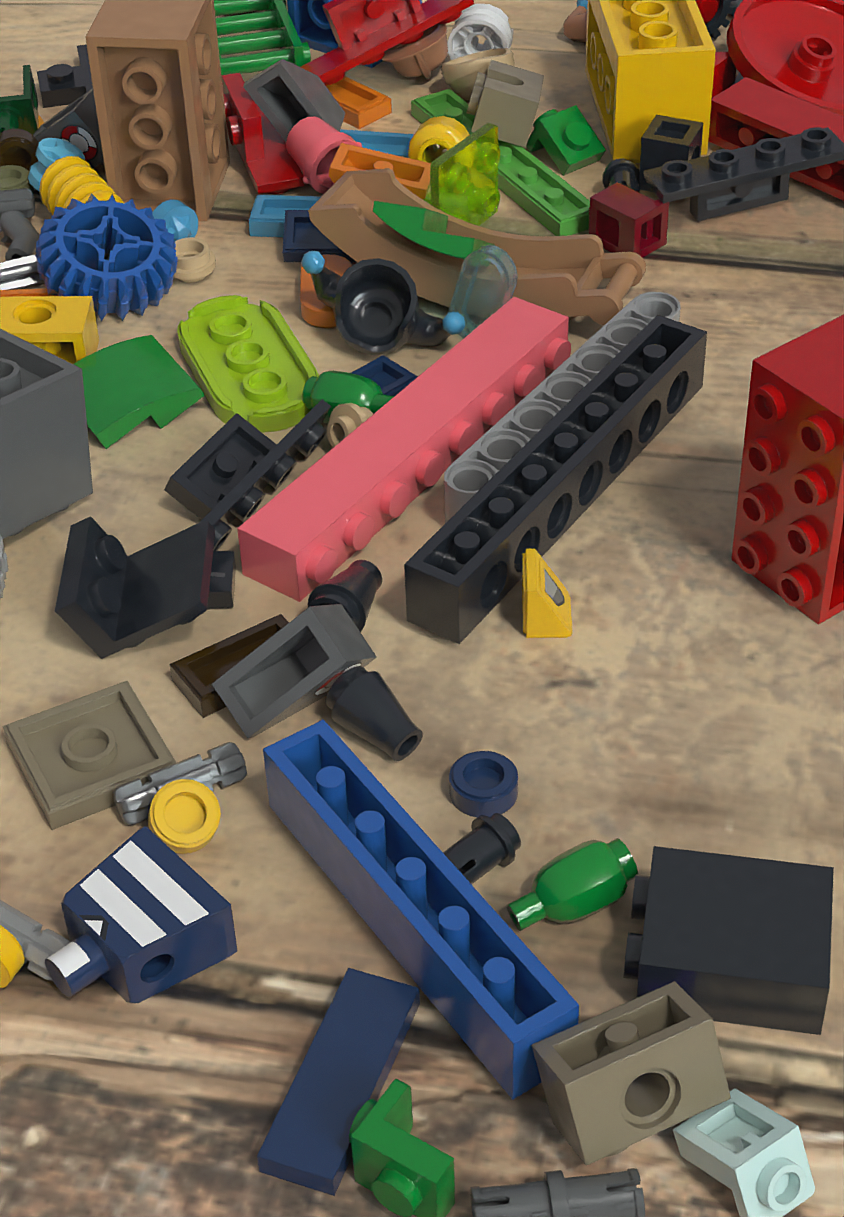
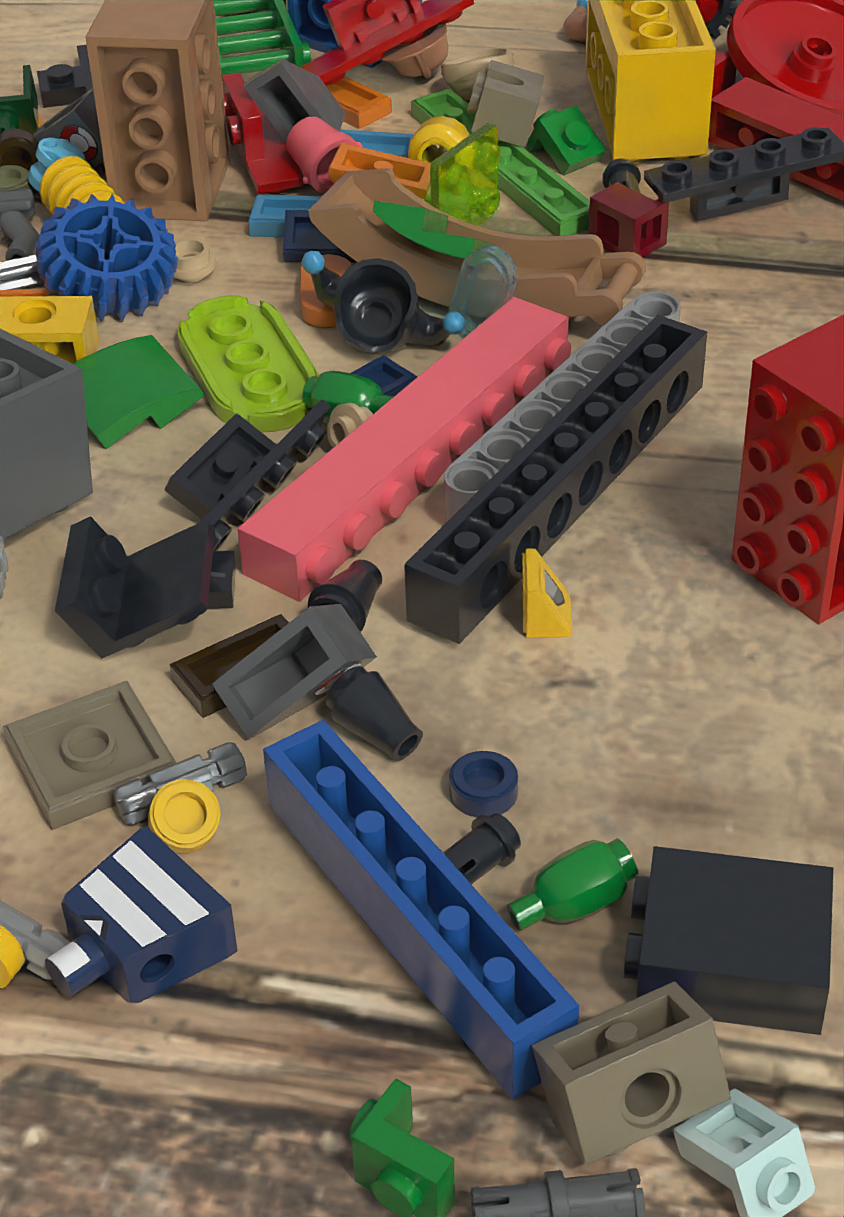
dark azure tile [152,199,198,241] -> none
dark blue tile [257,968,420,1196] -> none
white wheel [448,3,513,60] -> none
black brick [639,114,703,192] -> none

